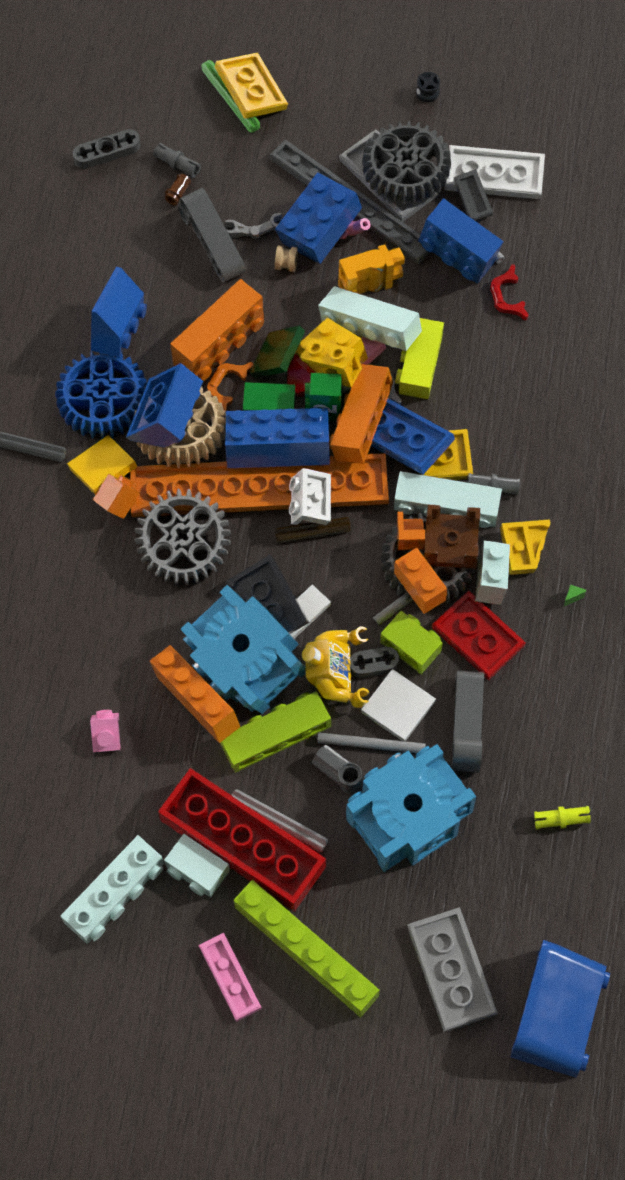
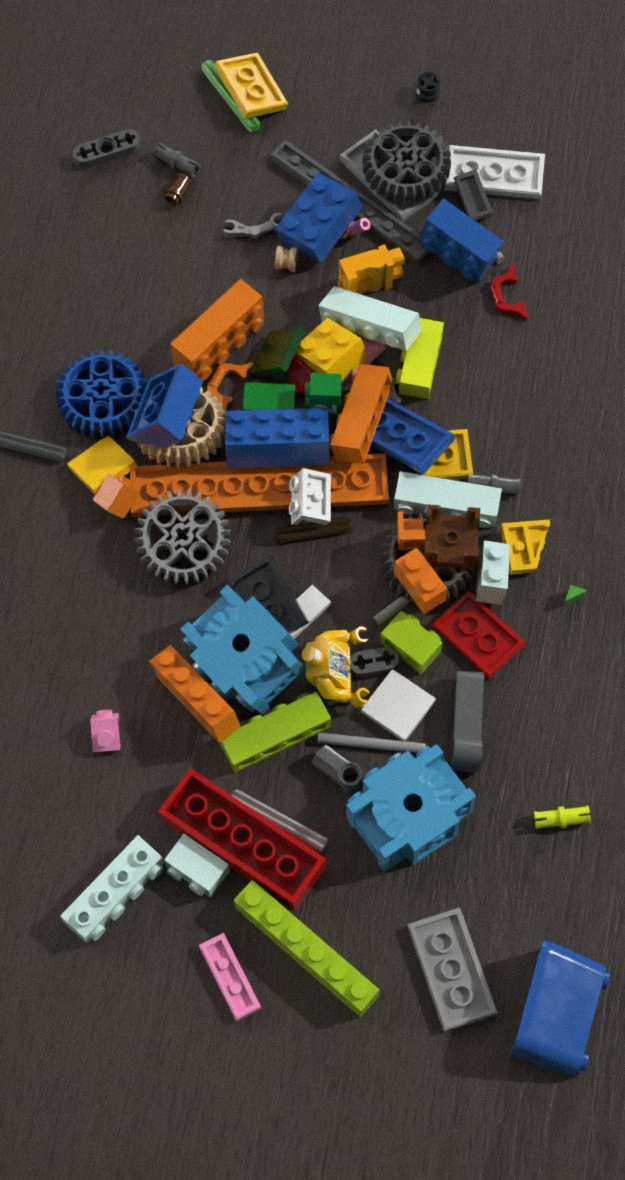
blue slope [91,267,147,358] -> none
dark grey beam [178,188,246,283] -> none
yellow bracket [301,339,362,388] -> none

